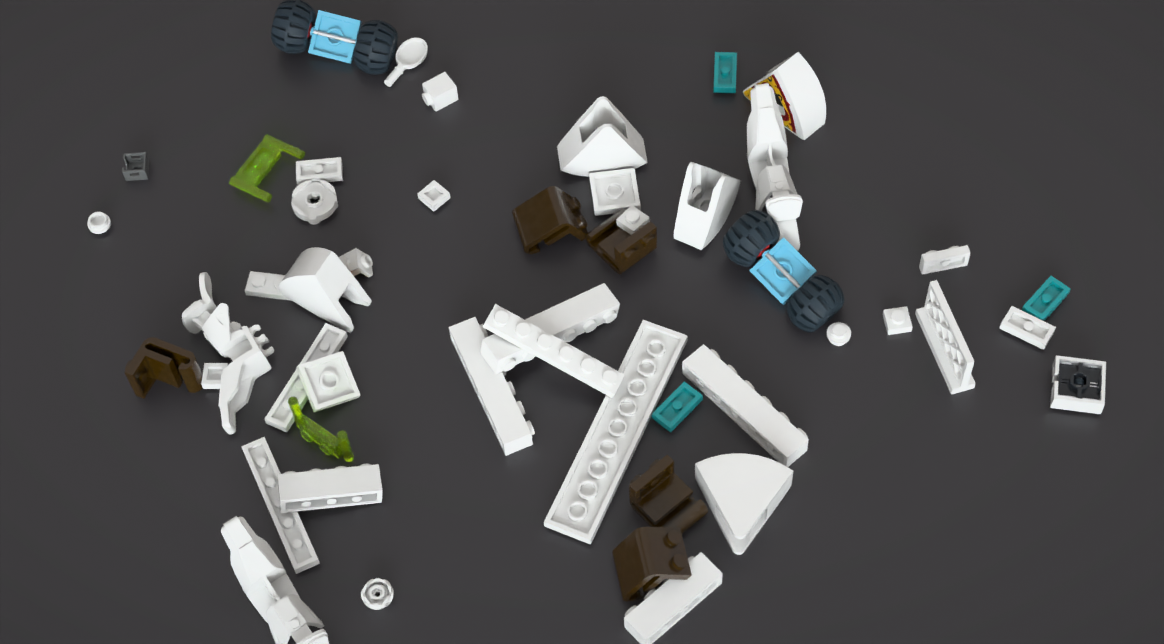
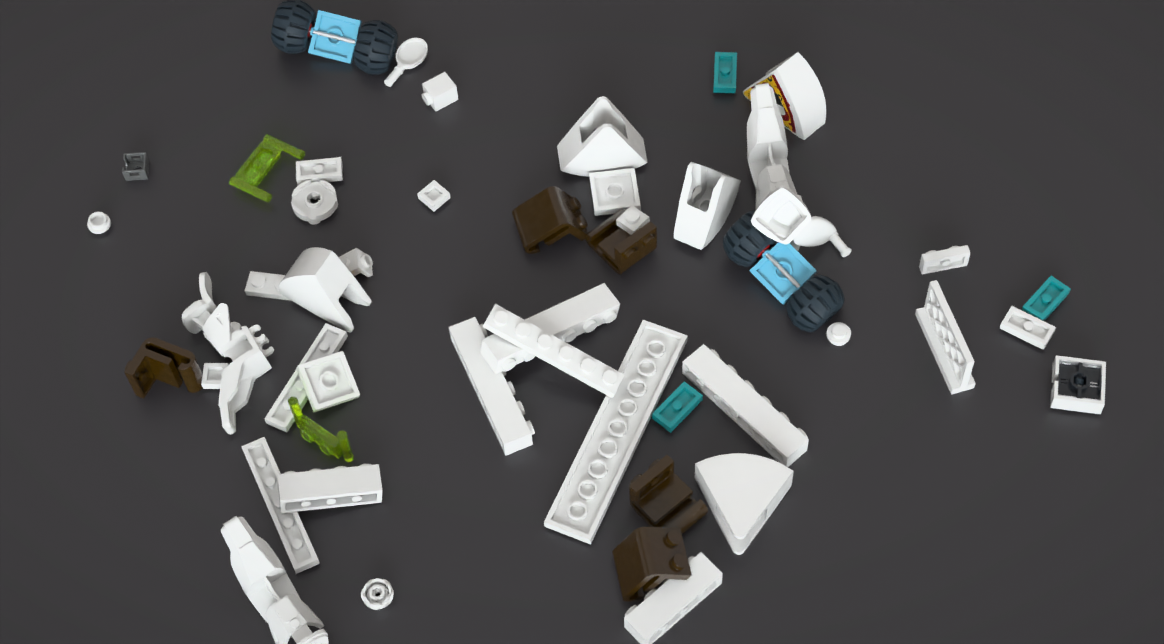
white plate [882,306,912,335] -> none
none -> white piece [751,186,852,257]

